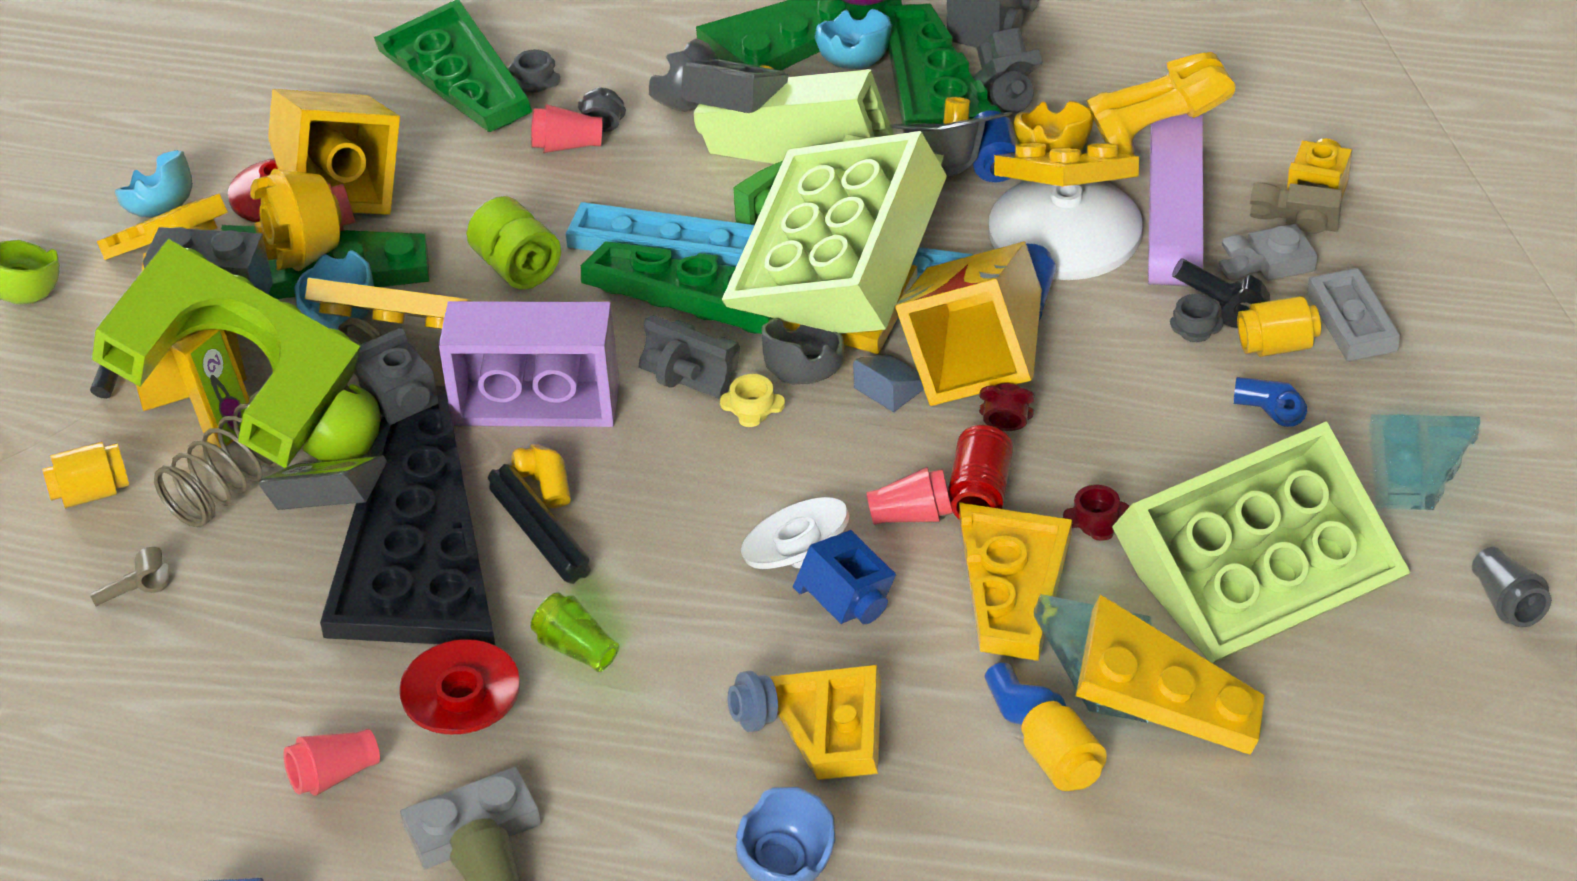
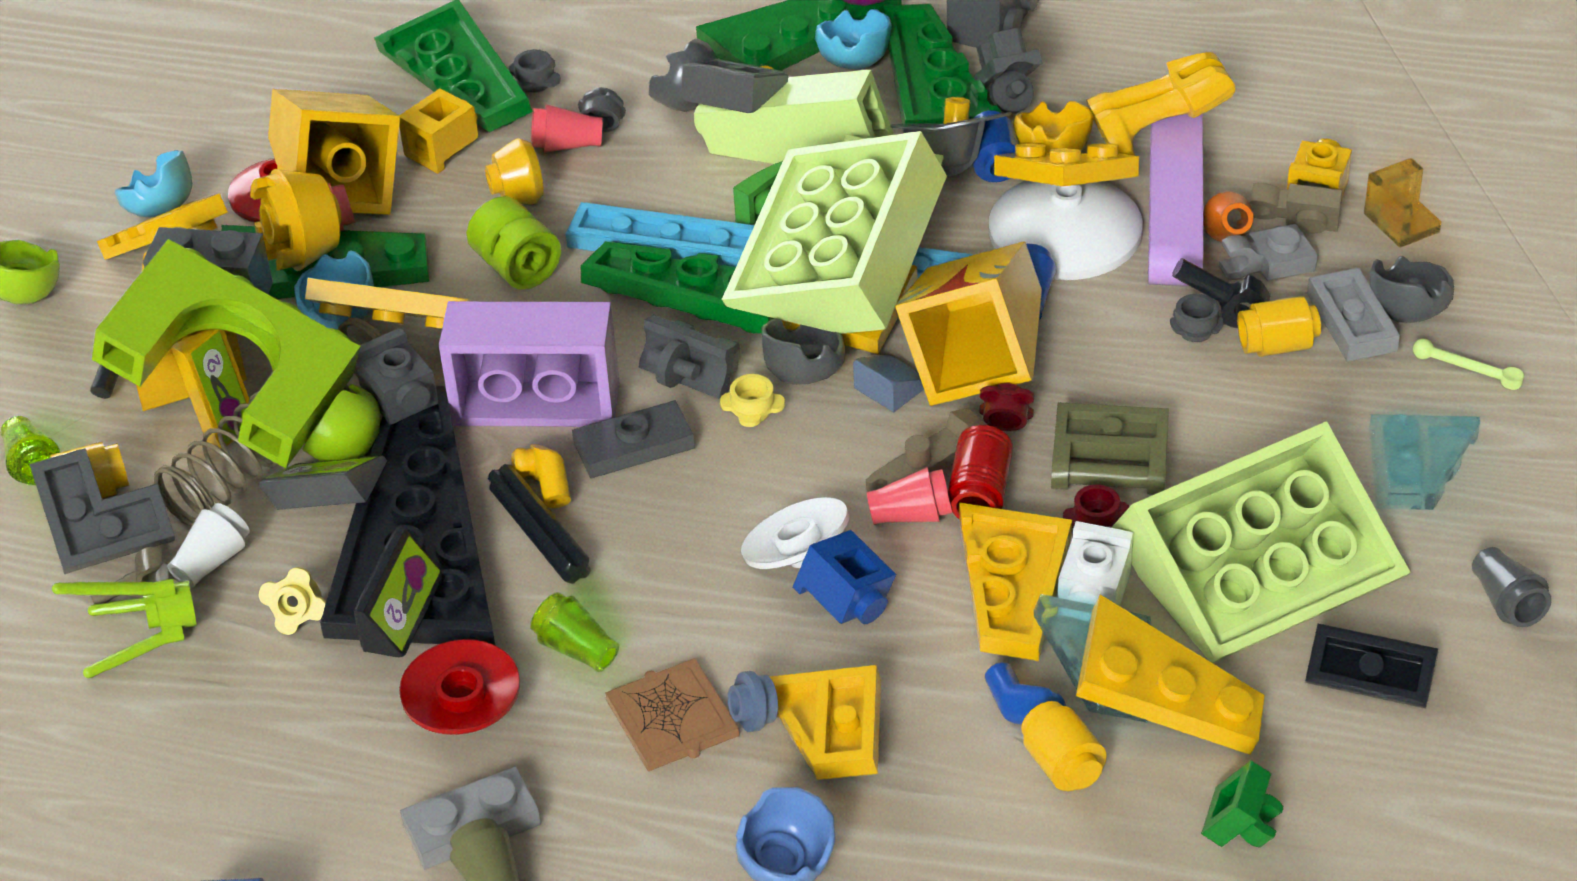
coral cone [283,729,380,796] -> none
blue arm [1234,377,1307,427] -> none
none -> clear neon green cone [1,416,60,485]
none -> dark grey plate [30,448,175,574]
none -> lime plant [52,578,197,678]
none -> white cone [167,503,250,588]
none -> light yellow plate [259,567,326,635]
none -> slope [353,527,442,658]
none -> yellow brick [399,88,479,174]
none -> yellow cone [485,138,544,205]
none -> dark grey plate [572,400,695,479]
none -> medium nougat piece [605,658,739,772]
none -> dark tan piece [866,408,988,492]
none -> olive plate [1051,402,1169,495]
none -> white brick [1058,521,1133,617]
none -> green tile [1201,760,1284,847]
none -> orange cone [1203,192,1254,242]
none -> black slope [1305,623,1438,709]
none -> clear yellow panel [1364,158,1441,248]
none -> dark grey hair [1370,256,1454,323]
none -> yellowish green hinge [1412,338,1524,390]

